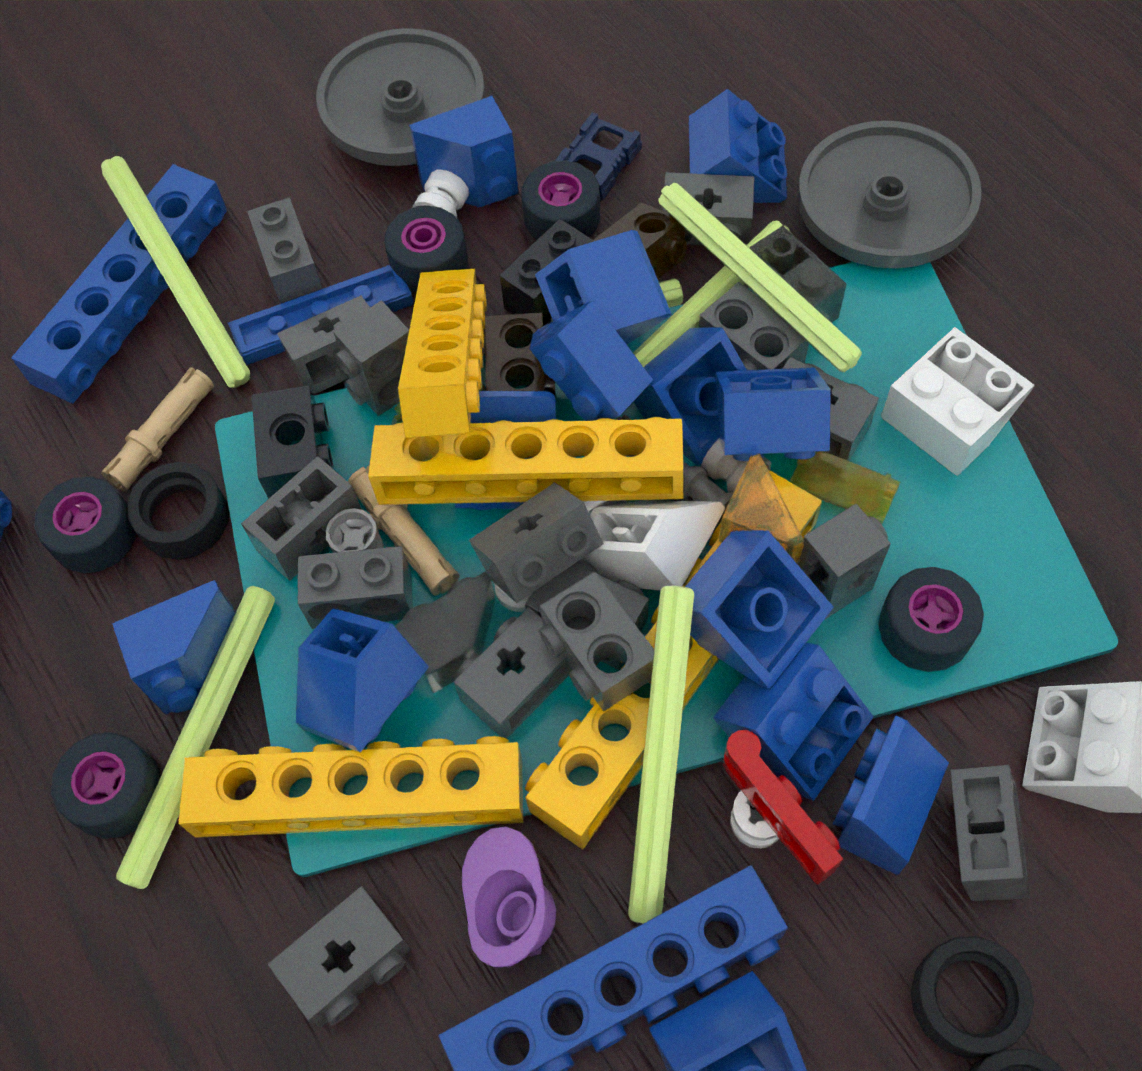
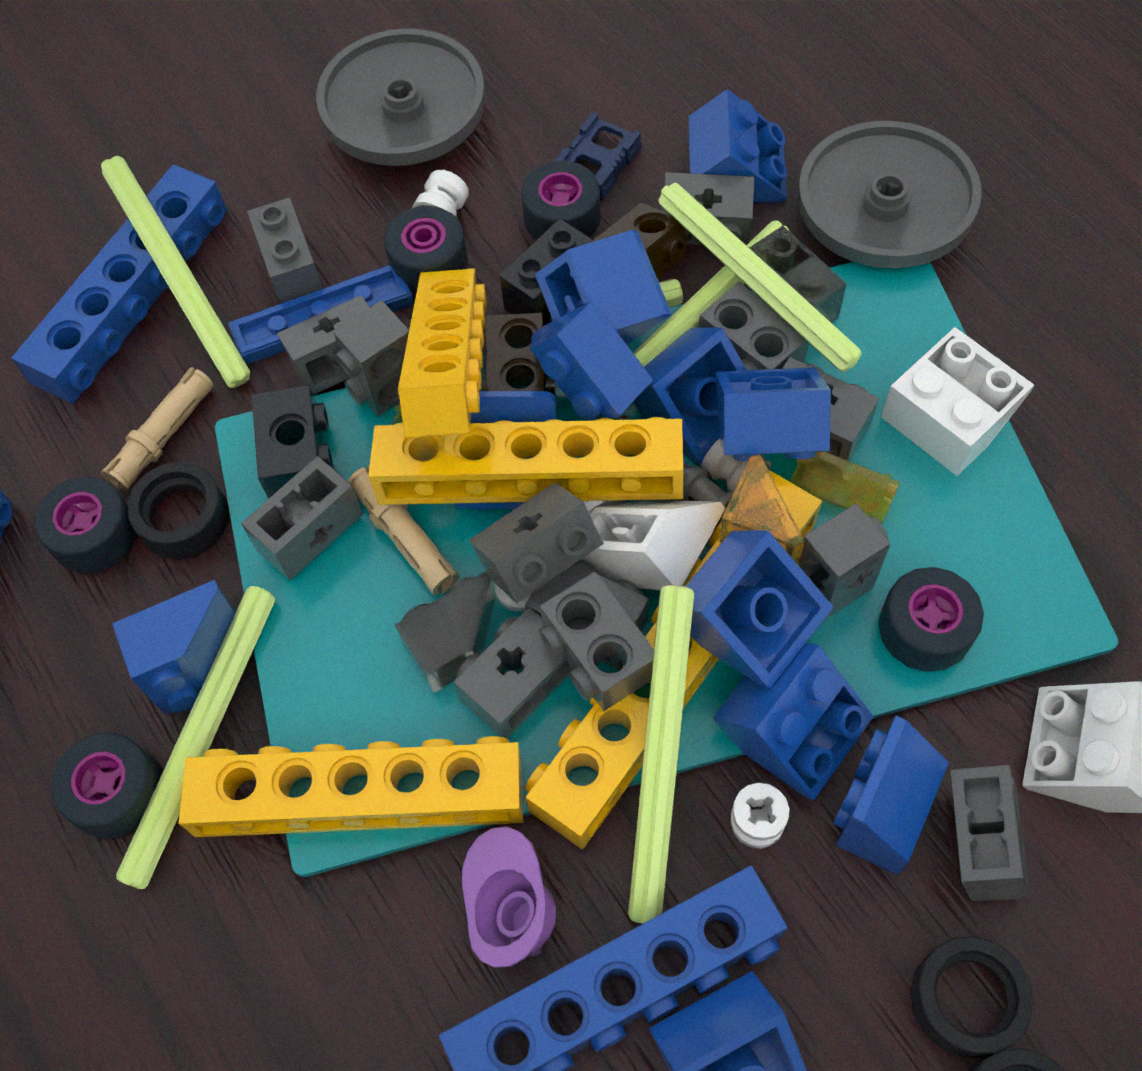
dark grey brick [267,886,411,1027] -> none
blue slope [296,608,429,752] -> none
dark grey brick [298,546,413,629] -> none
light grey wheel [326,508,384,553] -> none
blue slope [409,96,519,208] -> none
red plate [723,730,843,885] -> none

